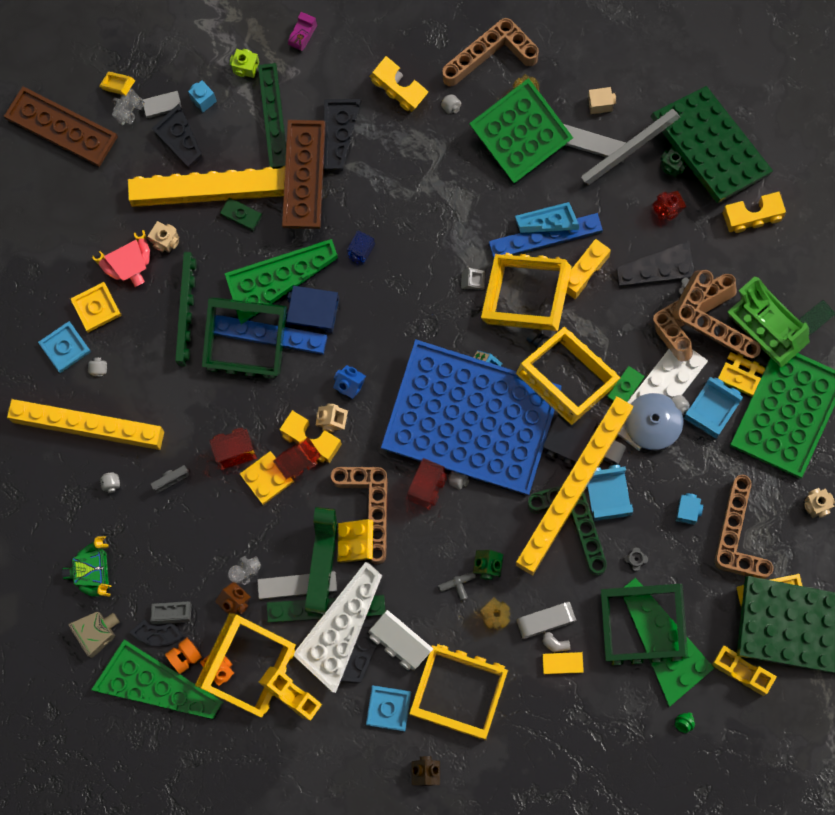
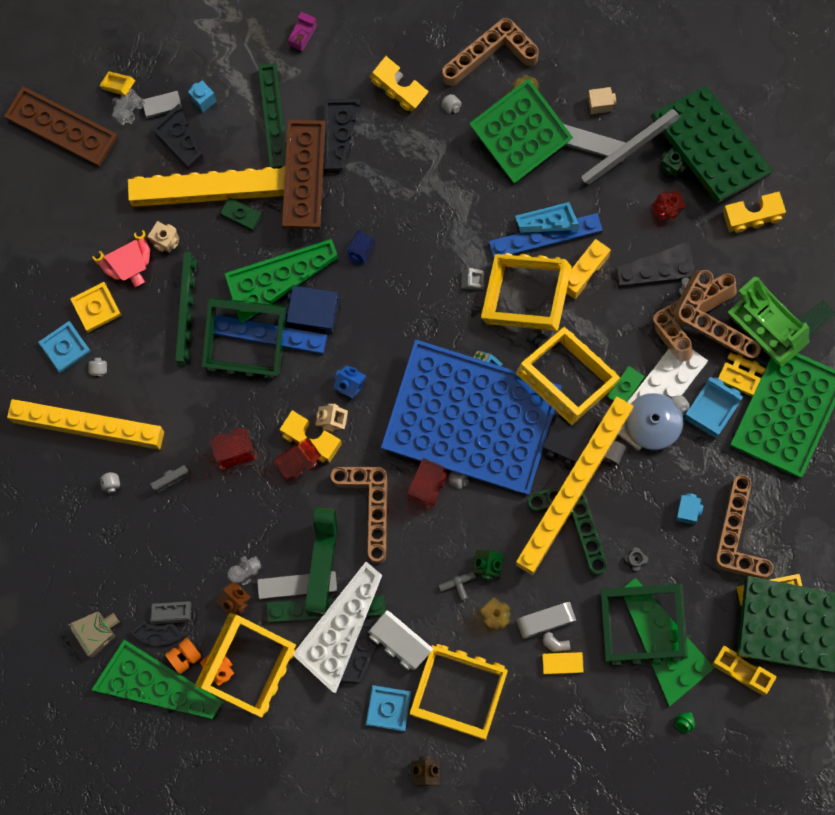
torso [62,536,111,597] -> none
lime brick [230,49,259,78] -> none
yellow plate [240,451,294,505] -> none
yellow arch [258,666,322,721] -> none
yellow plate [337,519,373,563] -> none
dark azure panel [587,465,633,521] -> none
tan brick [804,488,835,518] -> none

